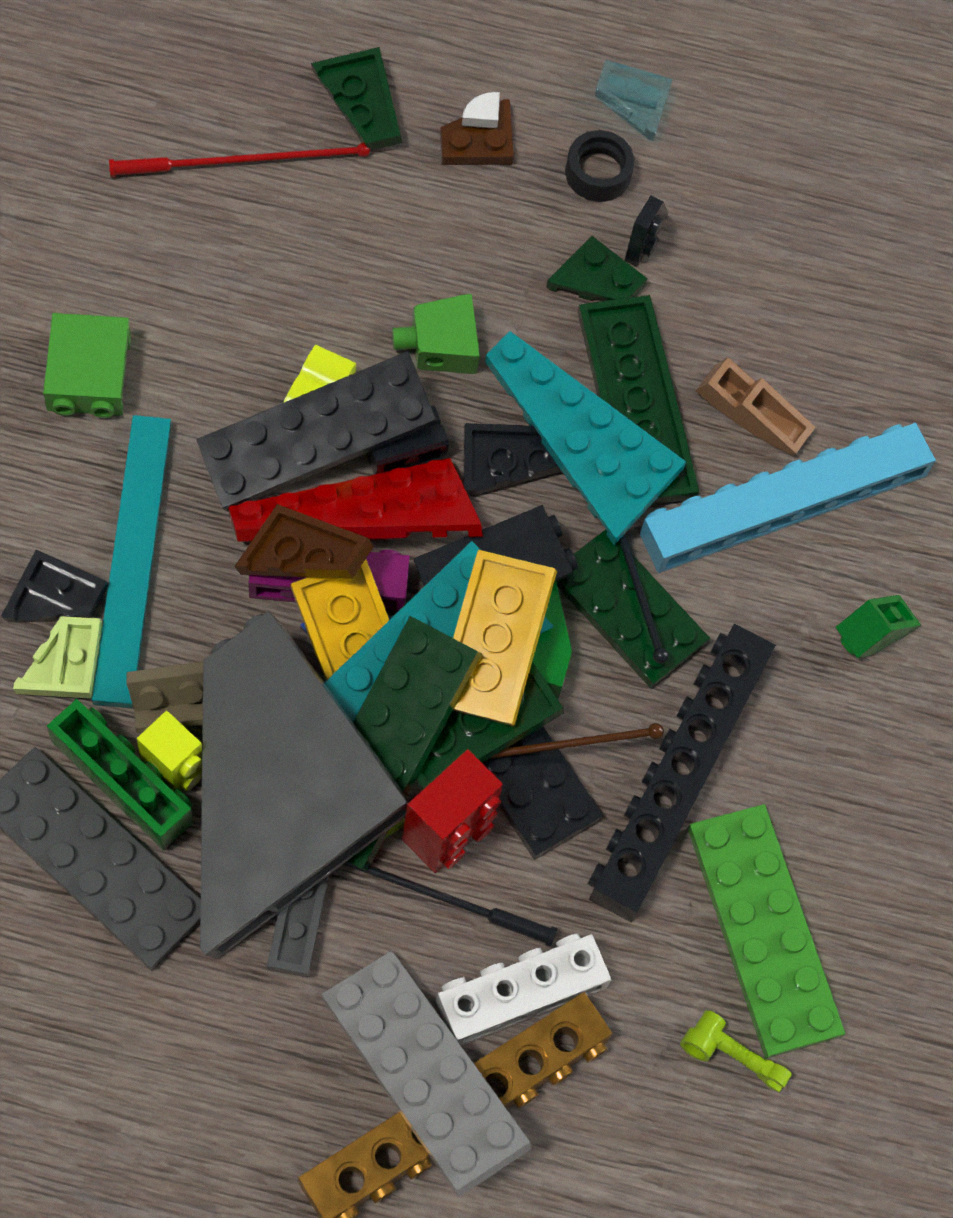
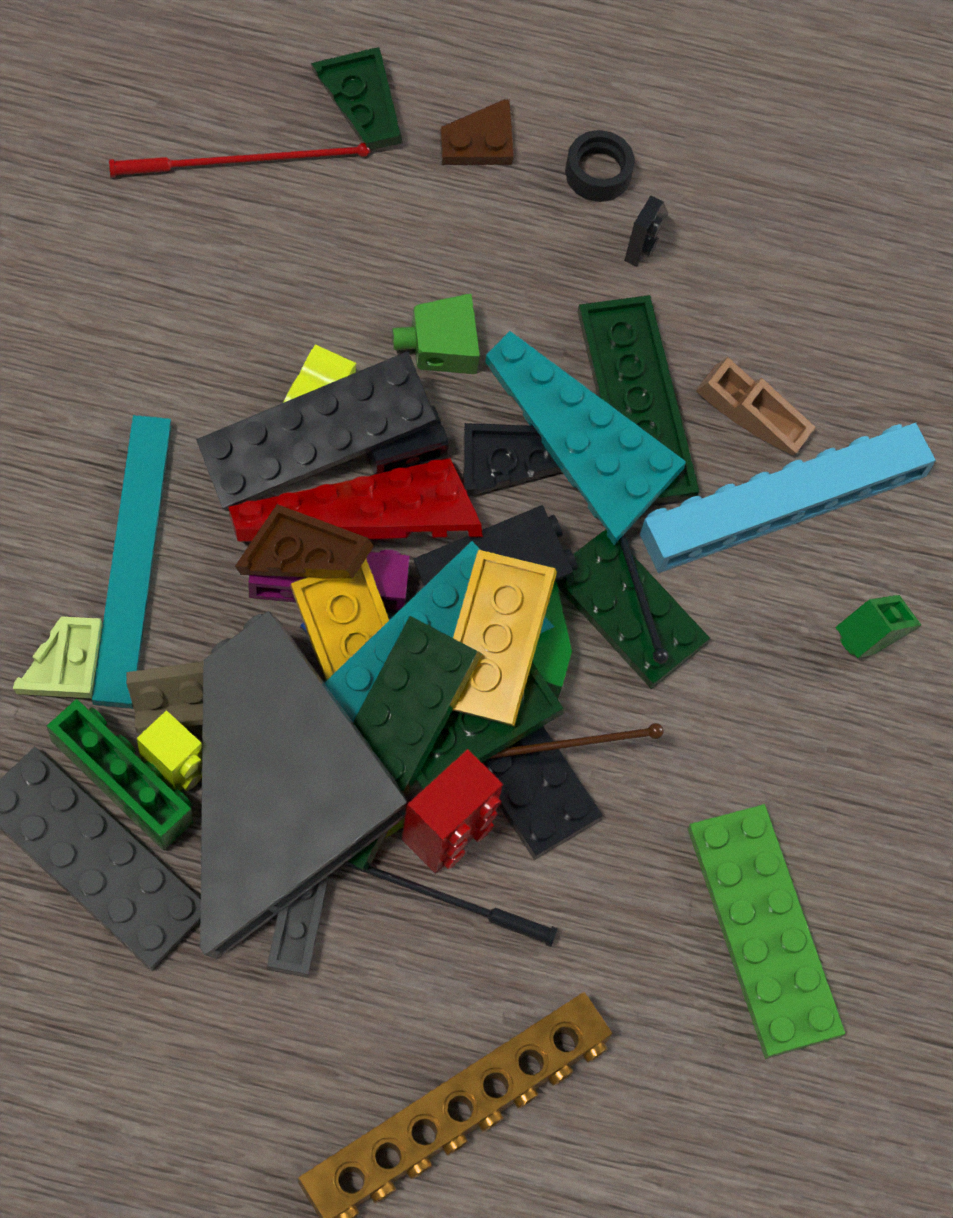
black wing [1,550,108,622] -> none
bright green panel [43,313,131,418] -> none
light grey plate [321,950,531,1198] -> none
white brick [436,933,612,1046] -> none
white tile [462,92,499,128] -> none
dark green wing [546,236,648,301] -> none
black brick [587,624,776,923] -> none
clear light blue wing [595,60,673,141] -> none
lime brick [680,1010,792,1093] -> none

